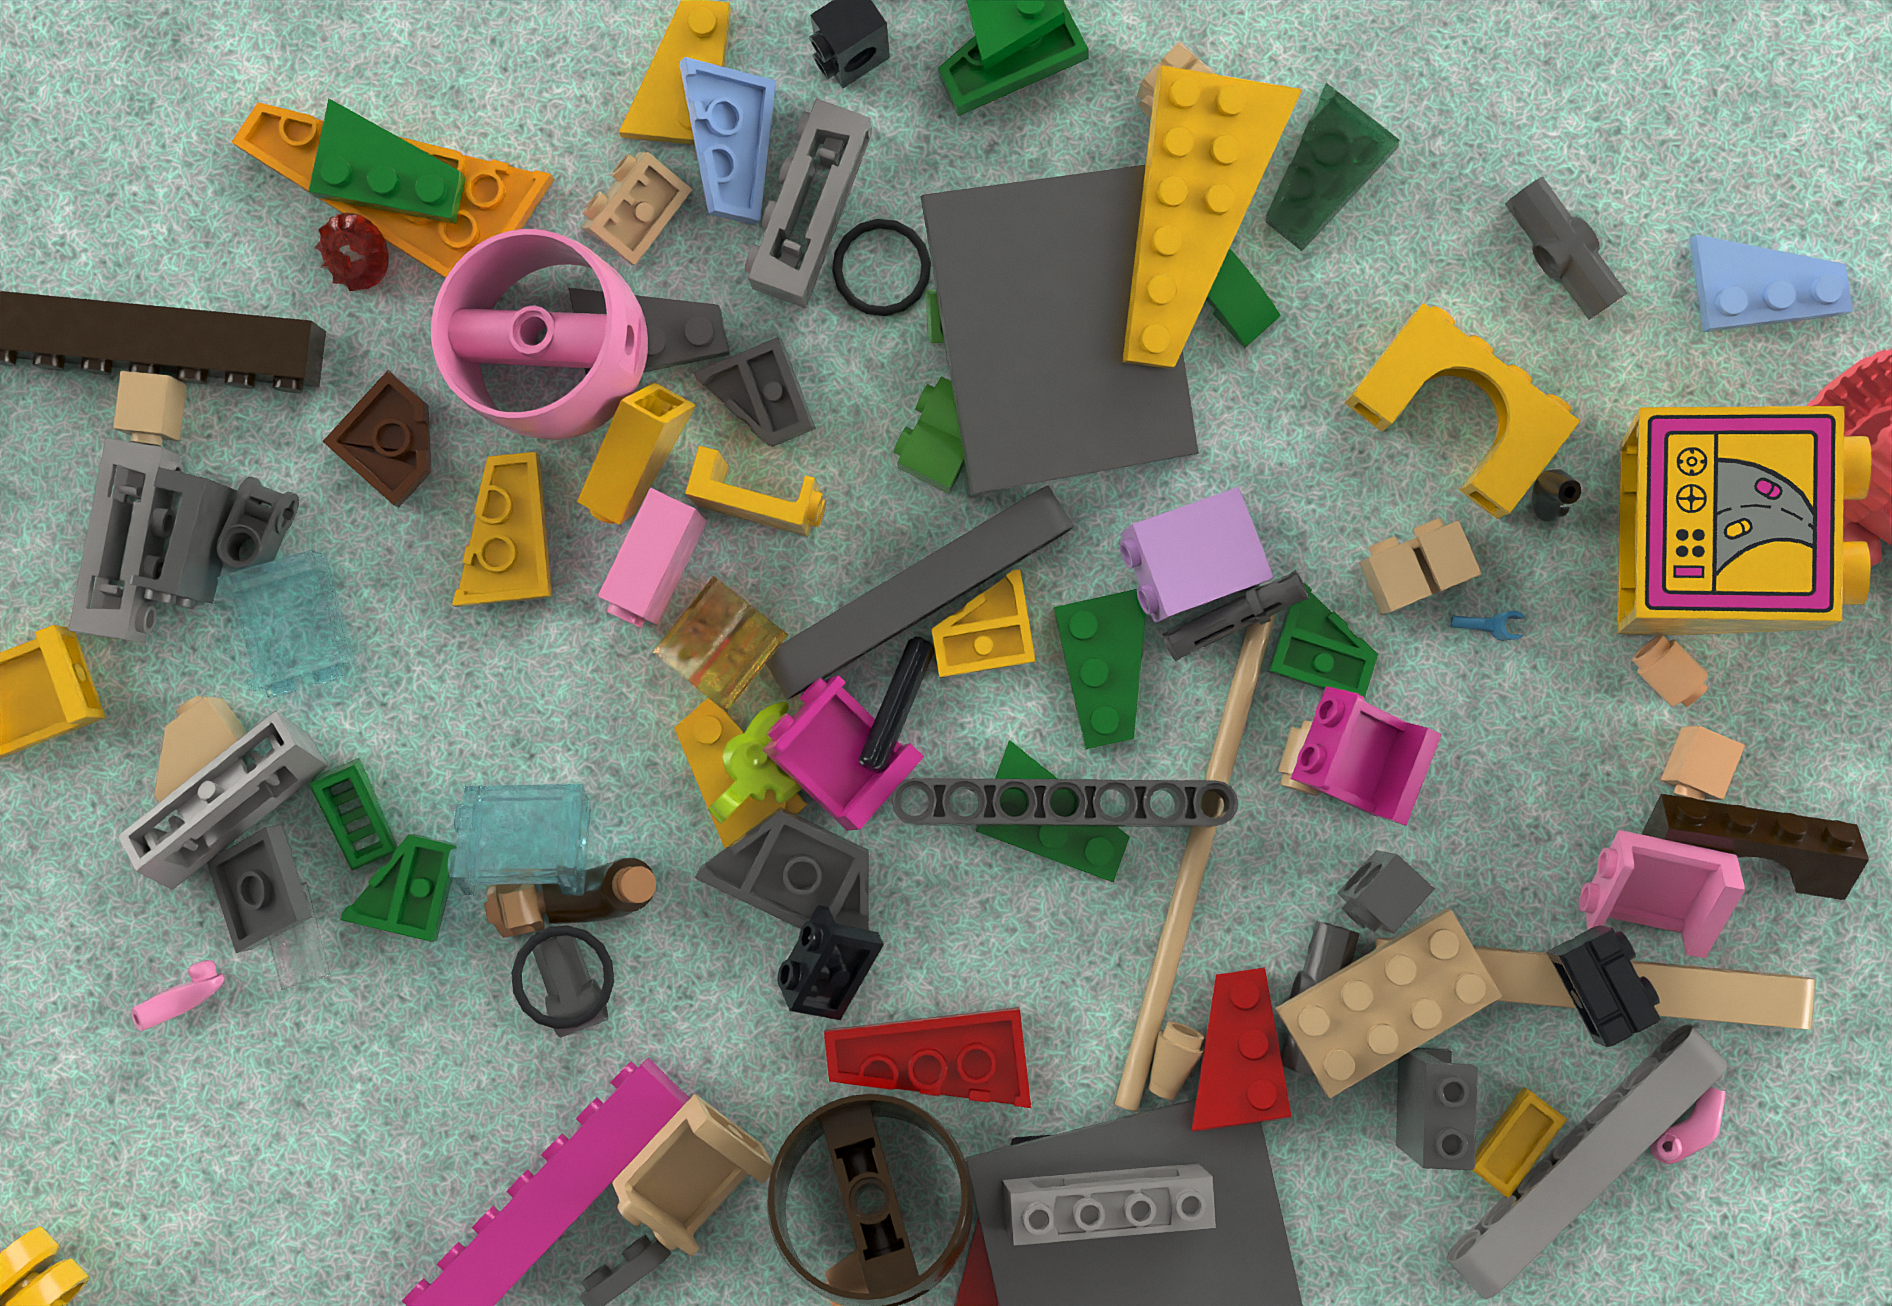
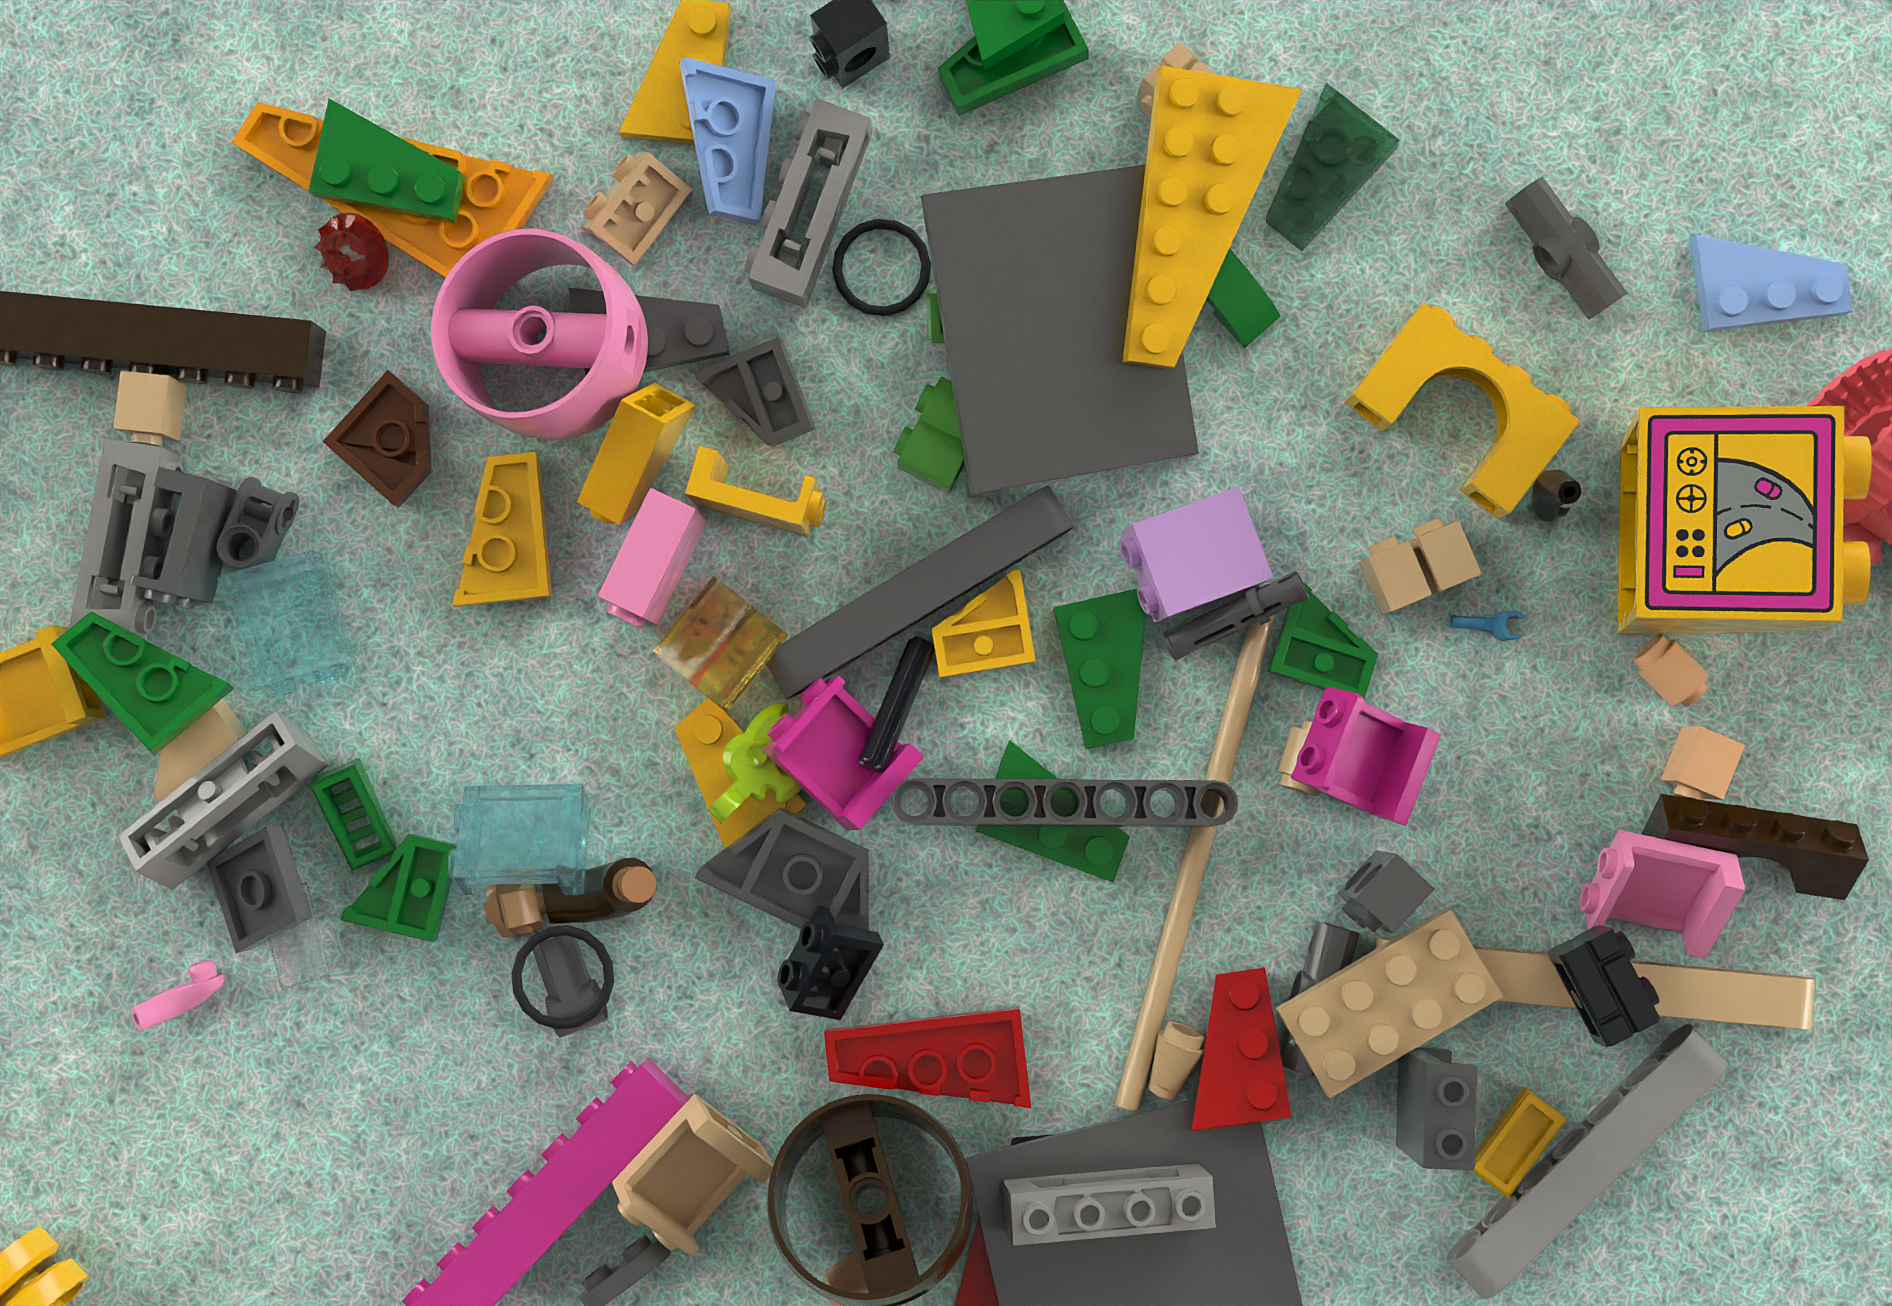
bright pink arm [1650,1087,1726,1164] -> none
none -> green wing [51,611,235,755]

